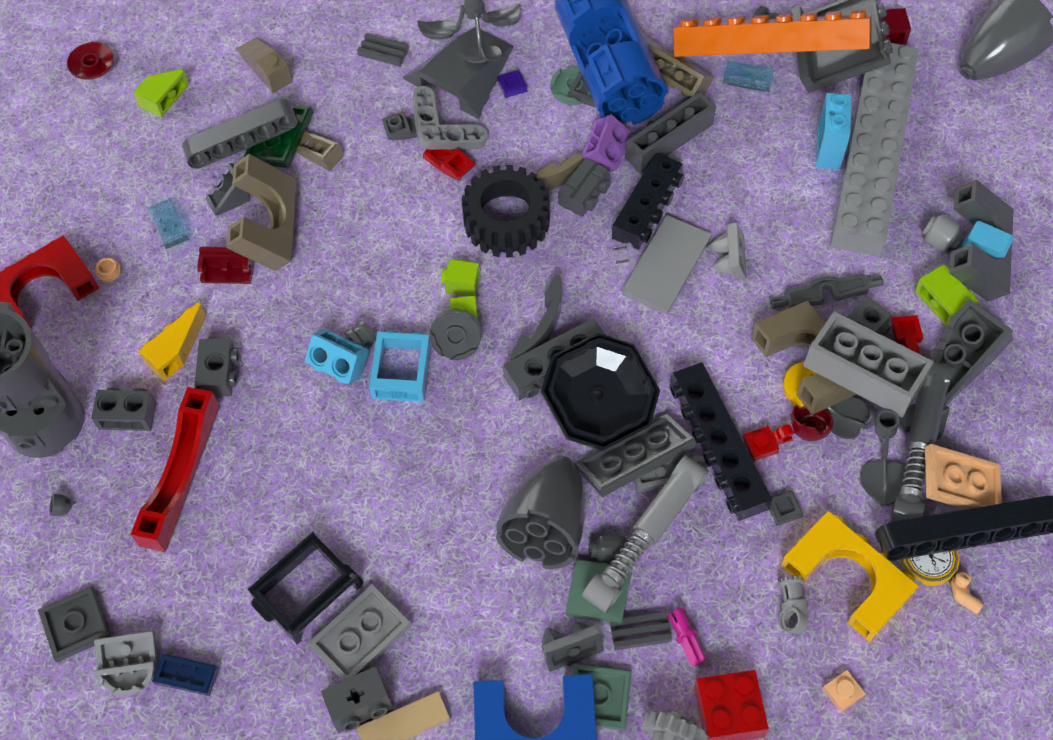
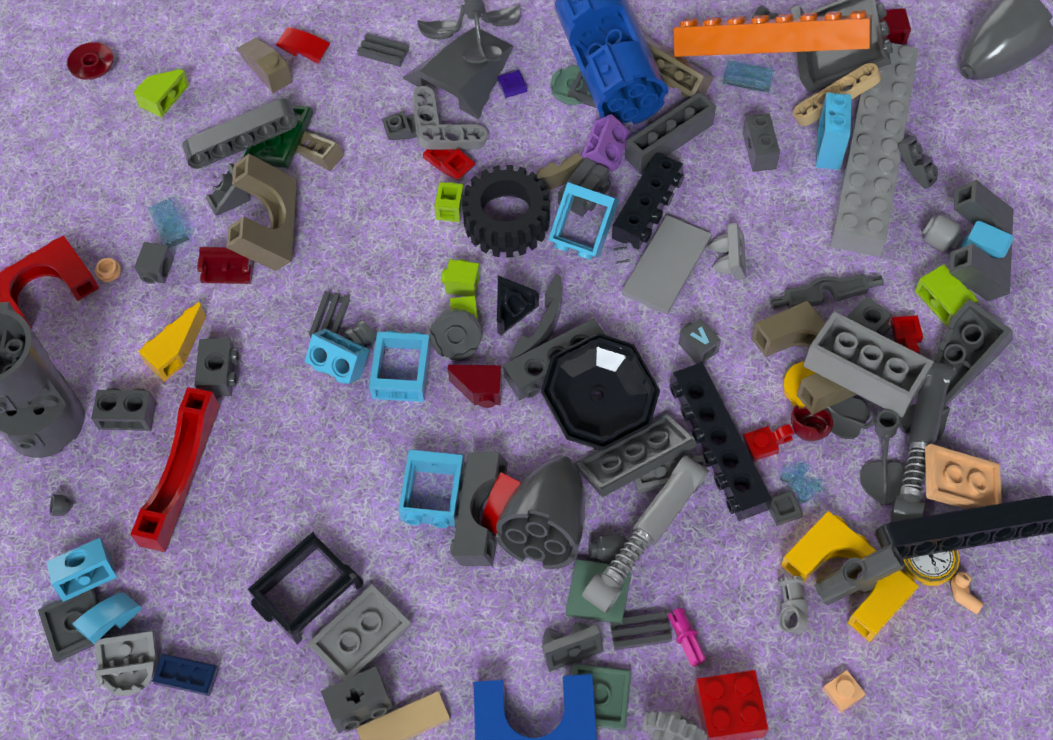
none -> medium azure brick [46,538,117,602]
none -> medium azure slope [73,592,142,644]
none -> dark grey brick [135,242,174,284]
none -> red slope [276,27,330,64]
none -> dark grey tile [309,291,350,338]
none -> medium azure window [398,450,464,528]
none -> lime brick [434,182,464,222]
none -> dark red slope [448,365,502,408]
none -> dark grey arch [450,452,508,566]
none -> red slope [481,472,521,534]
none -> black slope [497,275,539,336]
none -> medium azure window [548,182,619,260]
none -> dark grey brick [679,318,721,364]
none -> dark grey brick [743,113,780,172]
none -> clear light blue piece [780,462,823,504]
none -> tan beam [793,63,882,126]
none -> dark grey piece [815,544,905,605]
none -> dark grey slope [898,135,938,189]

